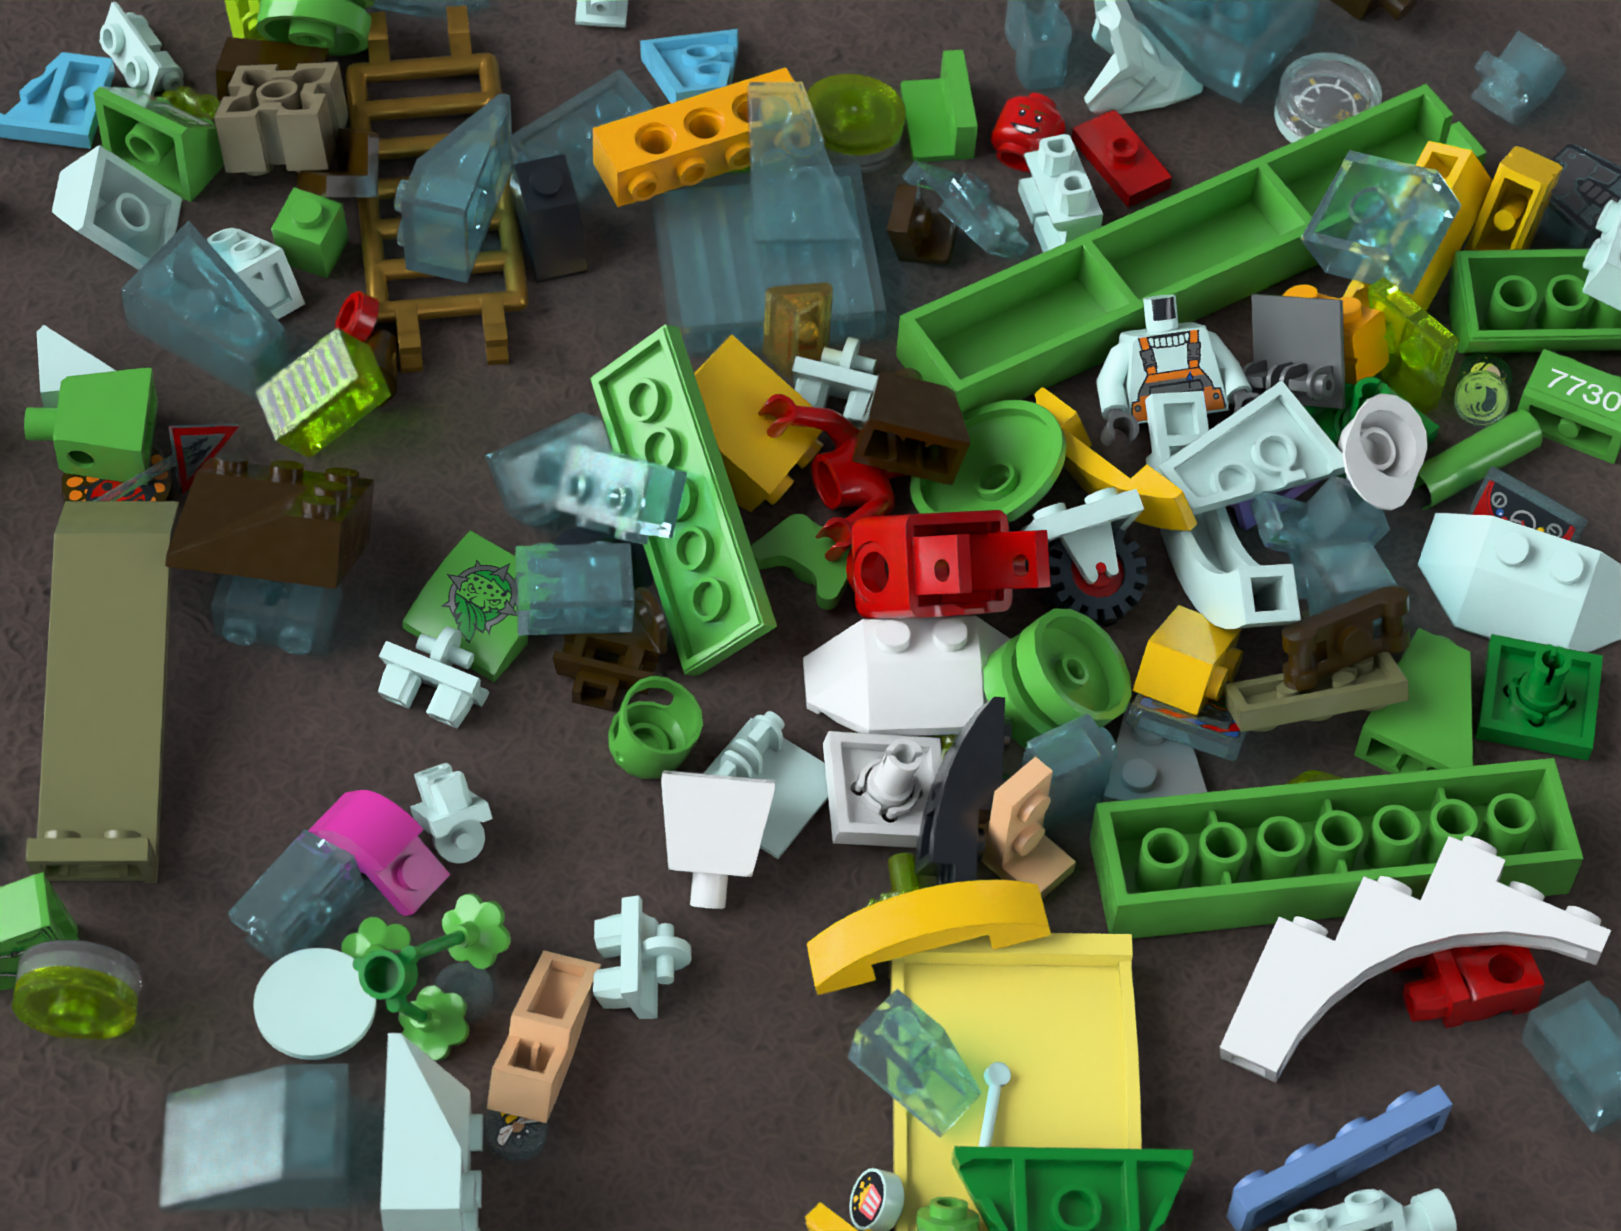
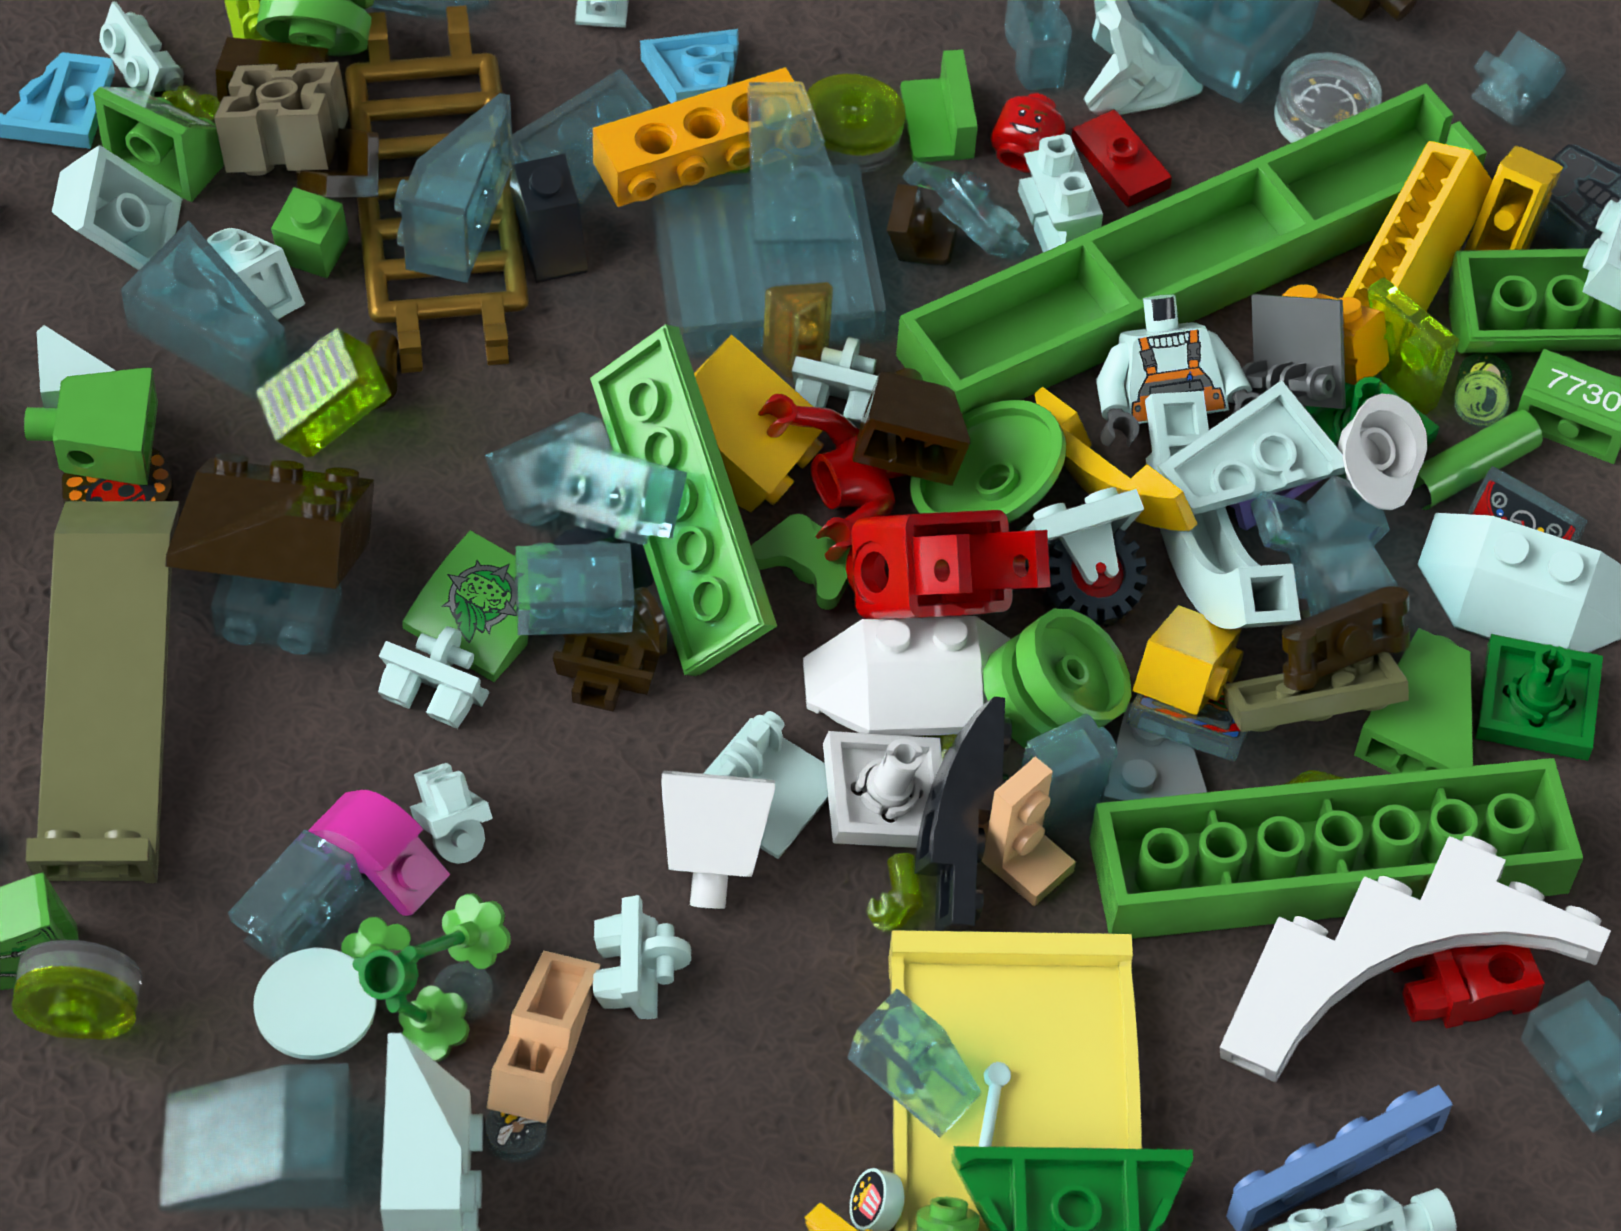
piece [93,423,240,501] -> none
red tile [334,291,379,348] -> none
bright green helmet [608,676,703,779] -> none
yellow slope [807,880,1051,995] -> none
clear light blue brick [1300,150,1461,295] -> none

